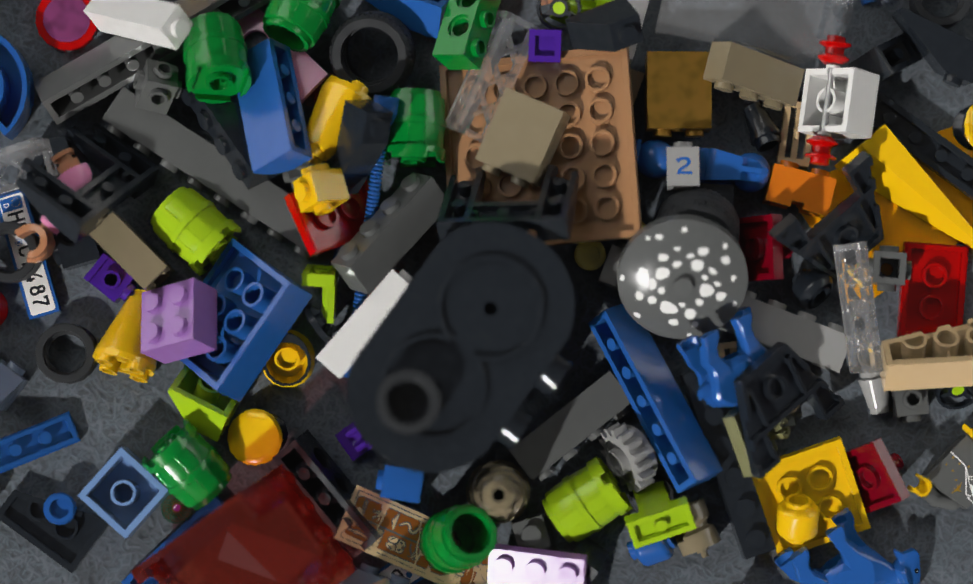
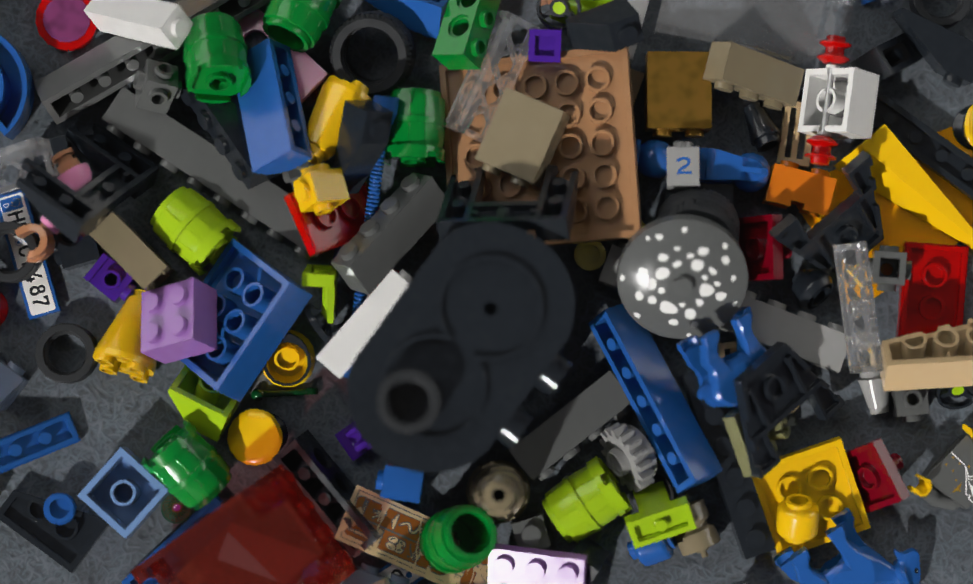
none -> dark green hinge [251,388,318,401]

